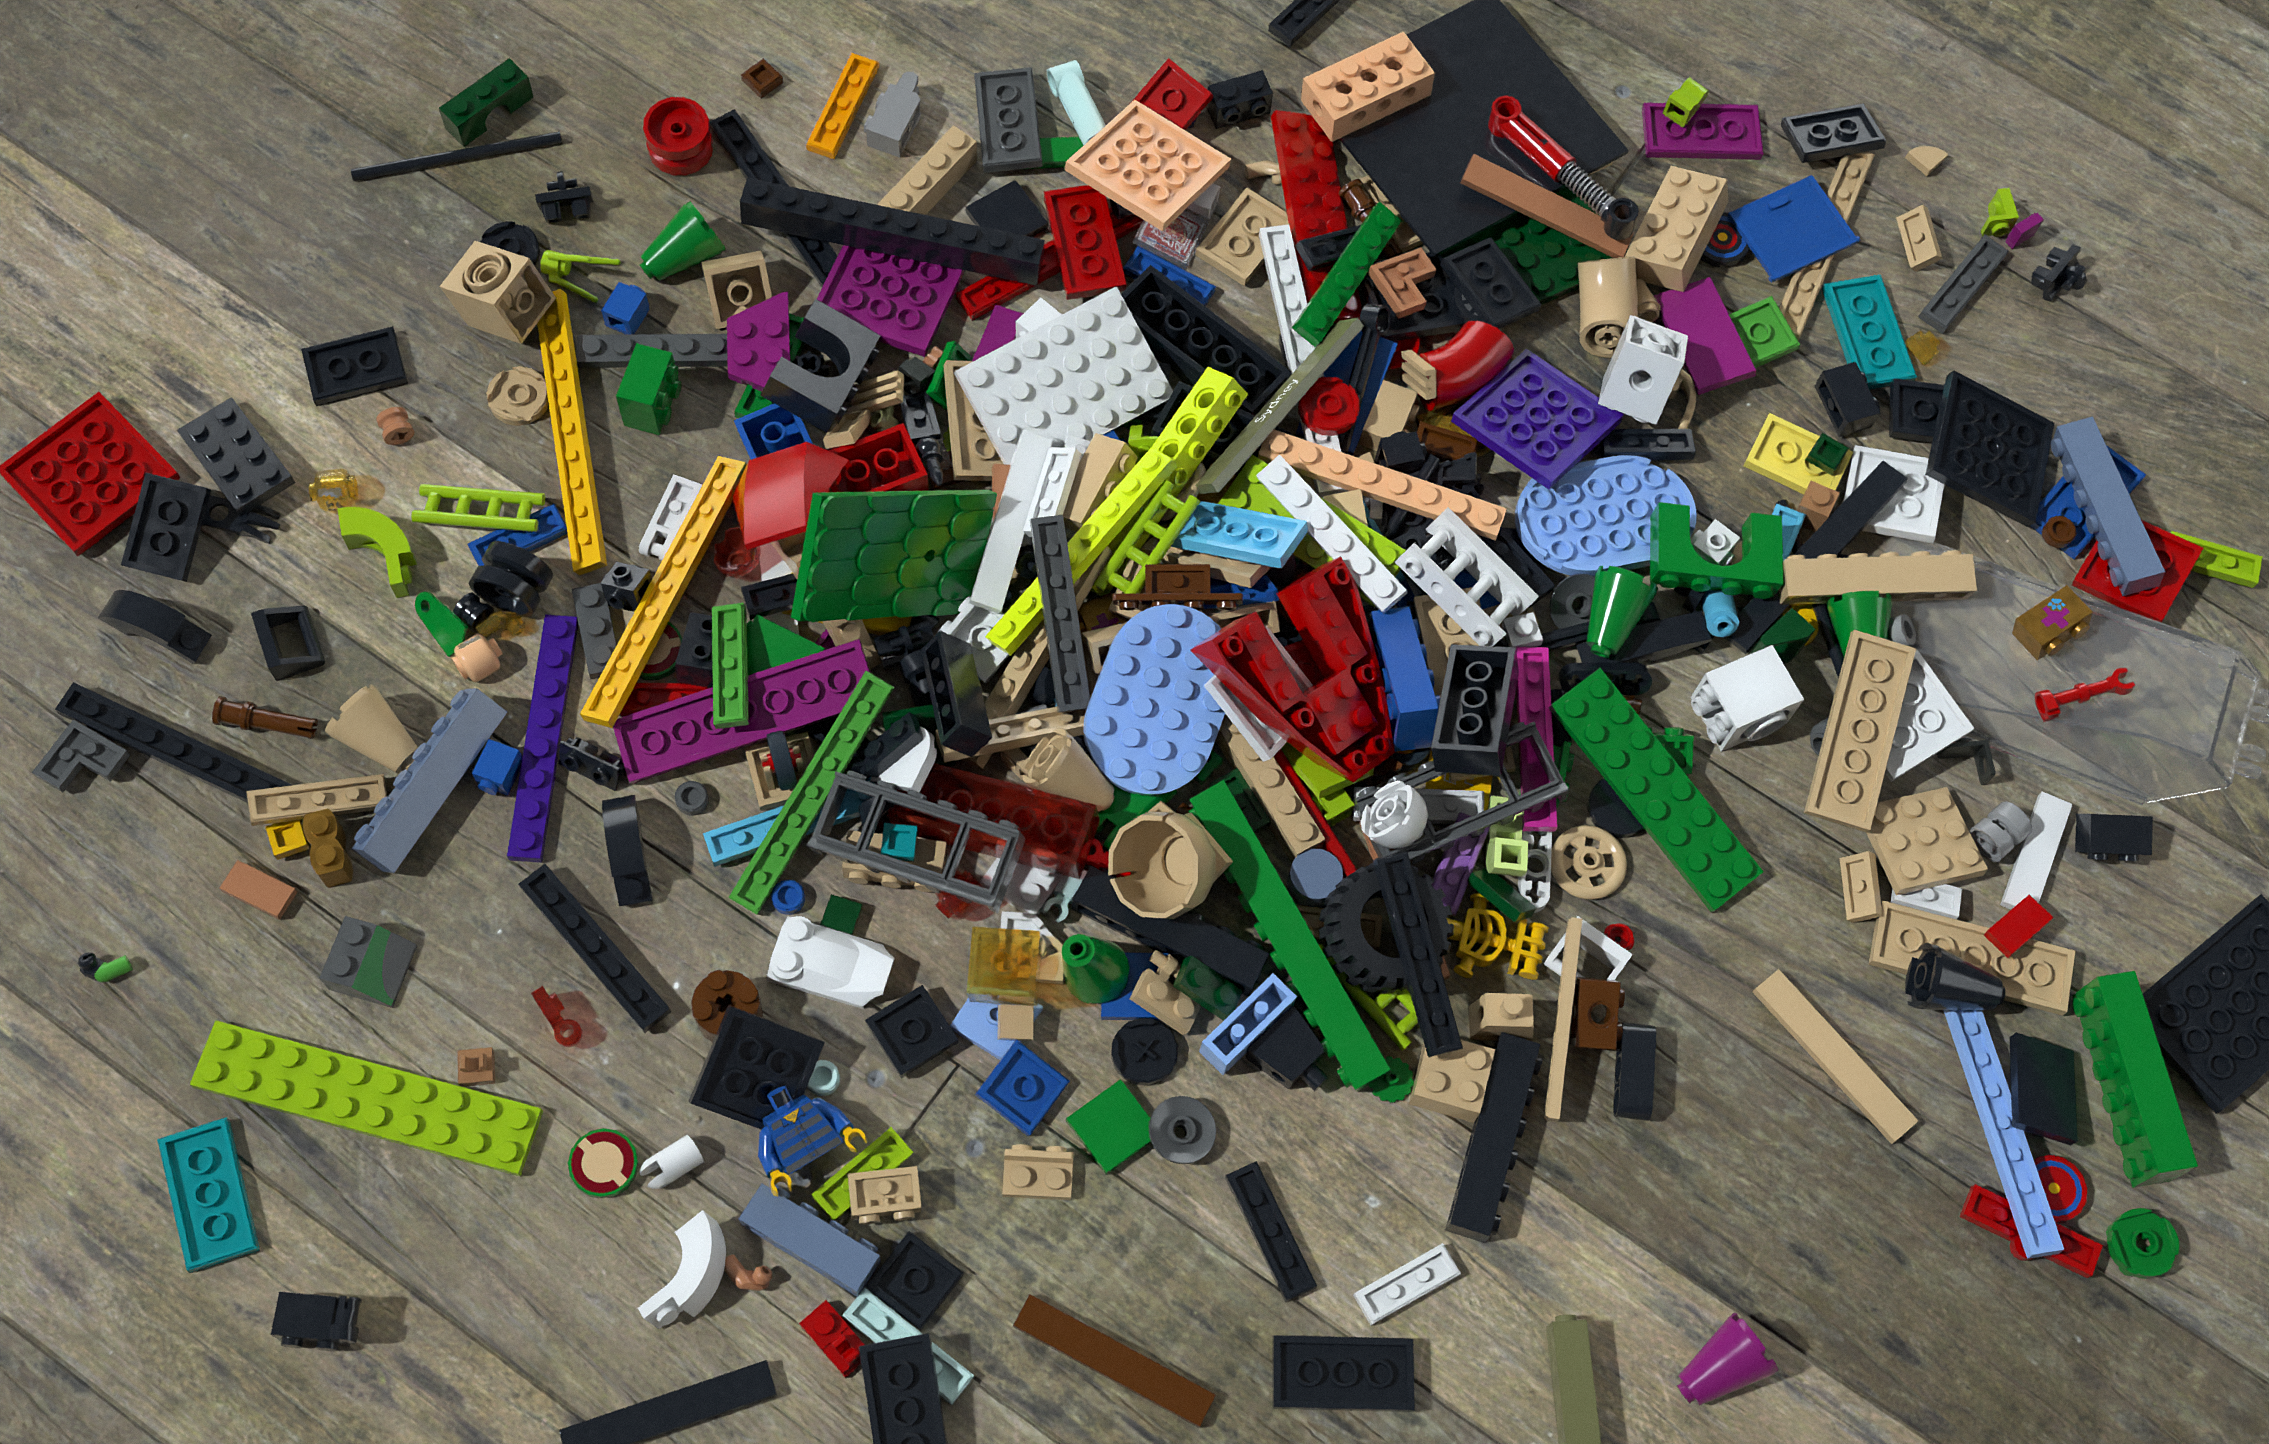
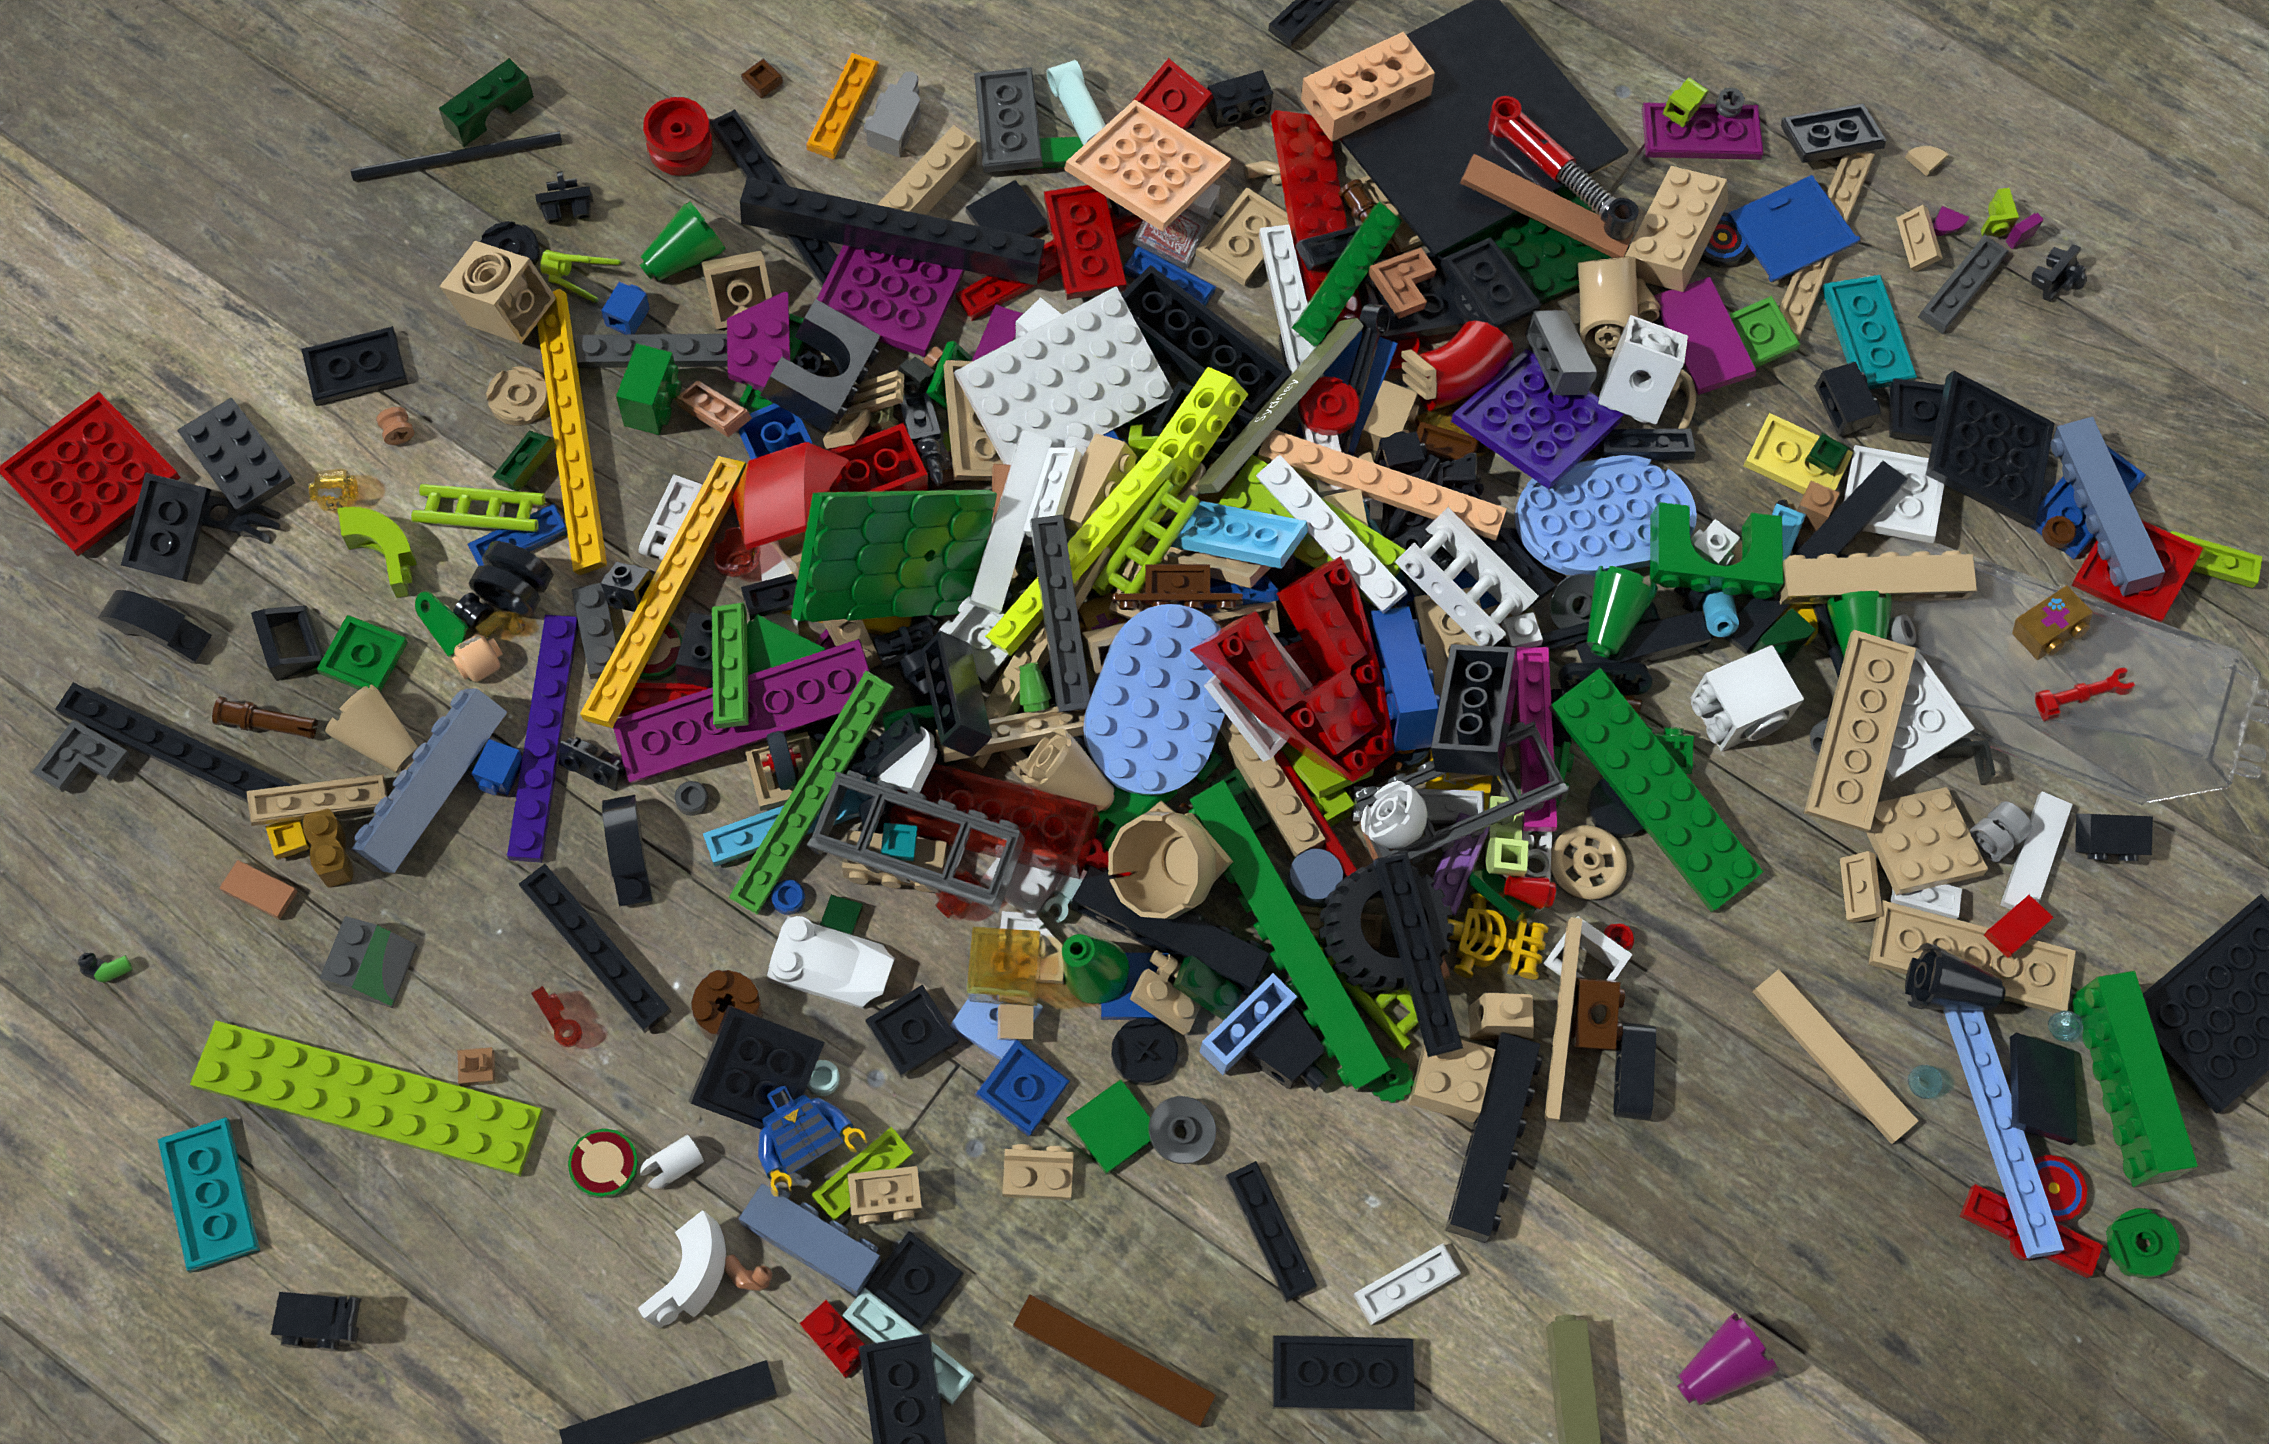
clear yellow plate [1905,329,1941,366] -> none
none -> green plate [317,615,408,693]
none -> dark green plate [492,430,556,491]
none -> nougat tile [675,380,752,437]
none -> bright green cone [1019,662,1051,712]
none -> red cone [1504,876,1556,910]
none -> dark grey brick [1525,311,1597,395]
none -> dark grey bush [1715,87,1745,118]
none -> clear light blue plate [1908,1065,1943,1099]
none -> magenta tile [1933,206,1969,236]
none -> clear light blue plate [2048,1011,2083,1041]

